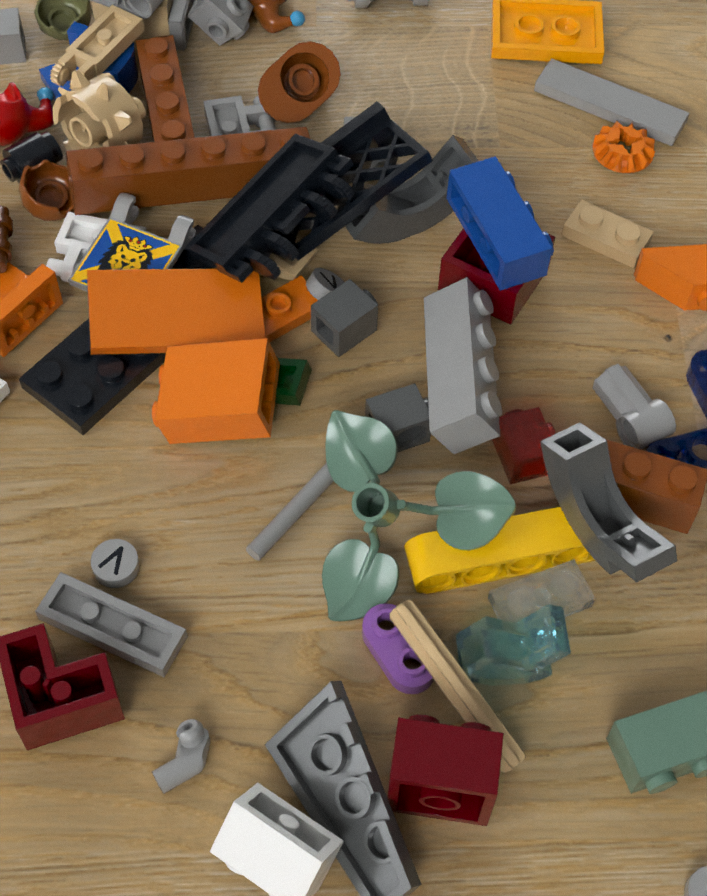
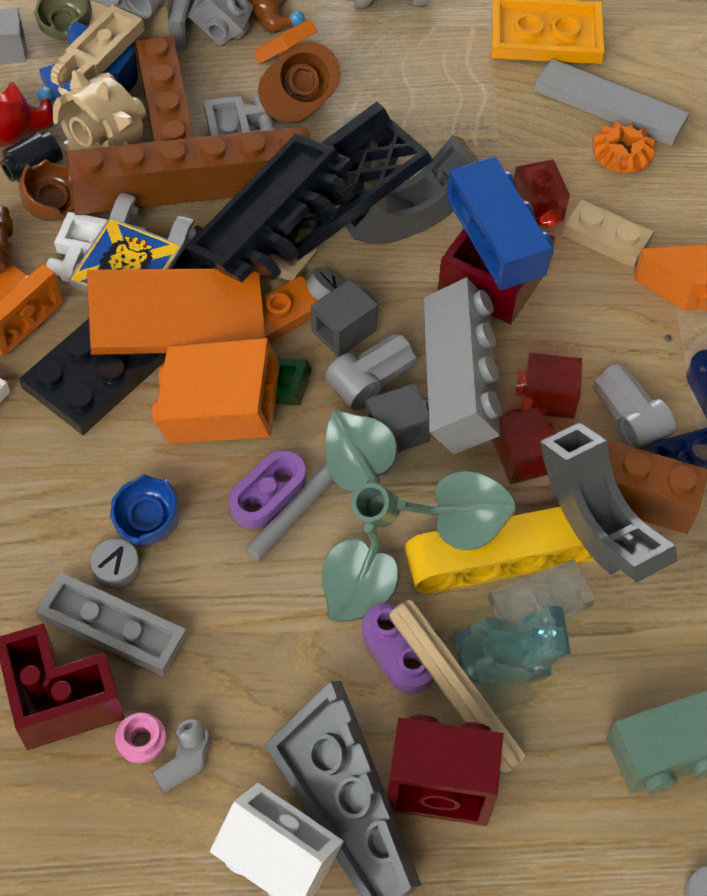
none -> blue hair [110,474,181,546]
none -> bright pink plate [115,713,166,763]
none -> medium lavender plate [229,451,306,529]
none -> orange plate [253,20,317,64]
none -> light grey piece [325,334,416,411]
none -> clear red brick [514,159,570,226]
none -> clear red brick [515,353,582,419]

